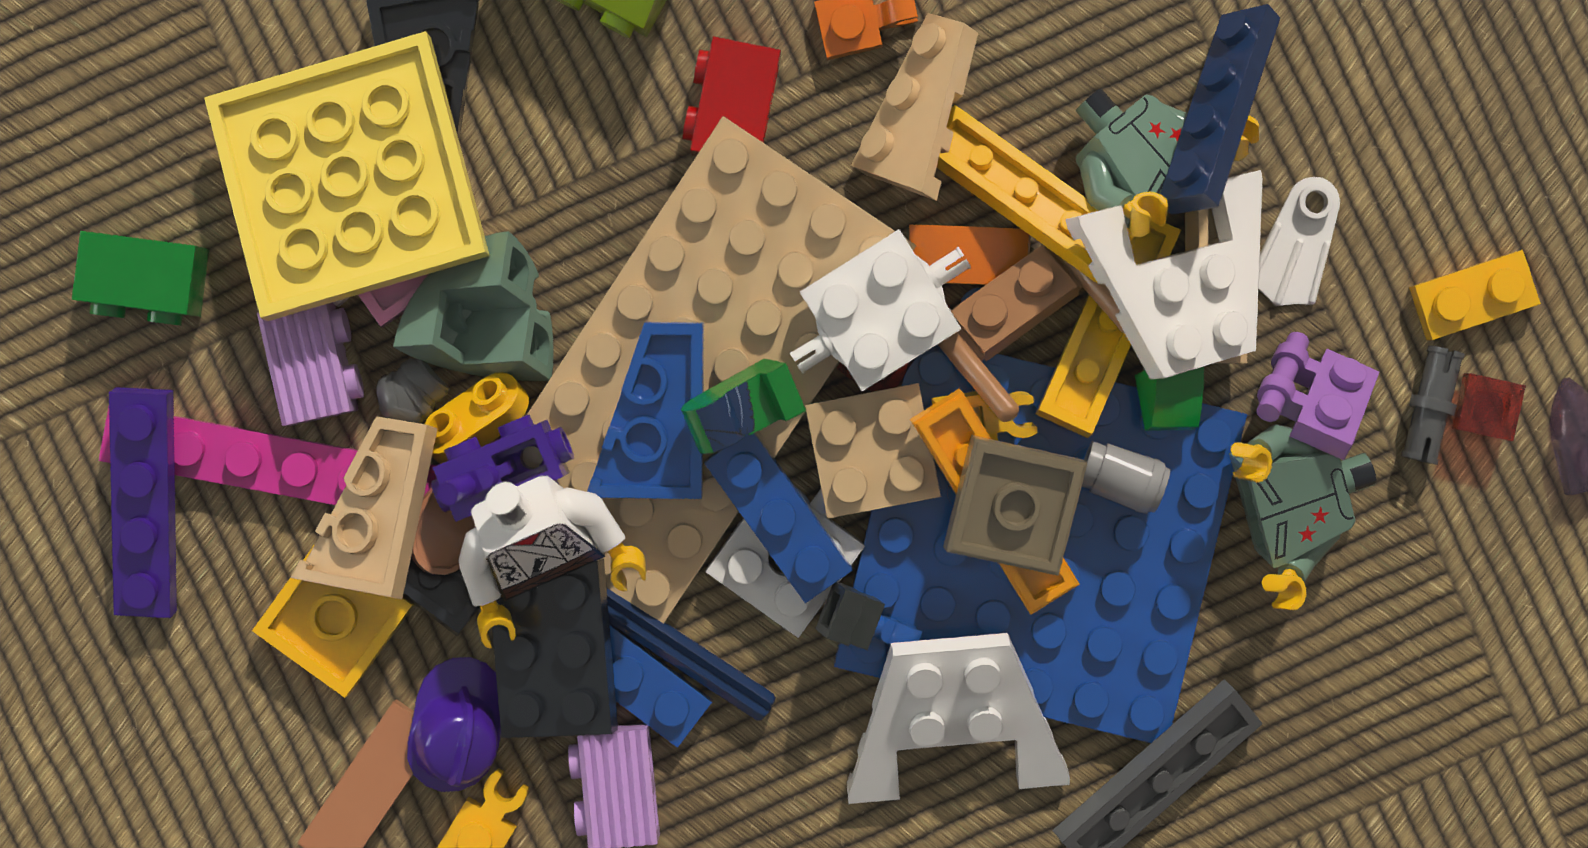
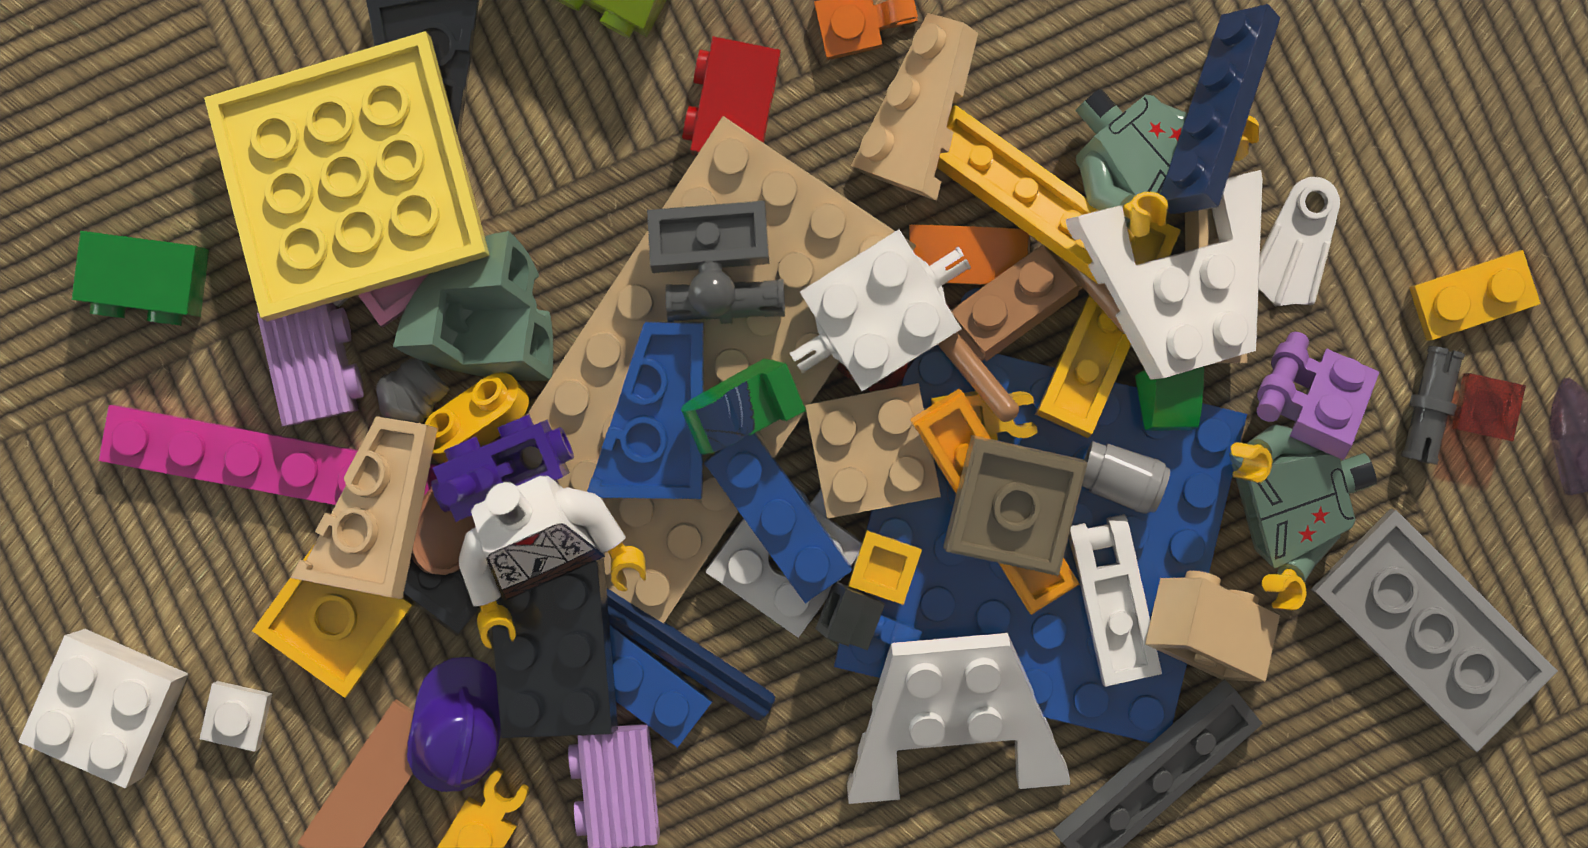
dark purple plate [109,387,177,618] -> none
none -> white brick [18,629,189,788]
none -> white plate [200,681,273,752]
none -> dark grey plate [647,201,770,317]
none -> dark grey pin [666,277,785,324]
none -> yellow plate [848,530,922,605]
none -> white plate [1069,514,1162,687]
none -> tan brick [1145,571,1280,682]
none -> light grey plate [1310,509,1558,752]

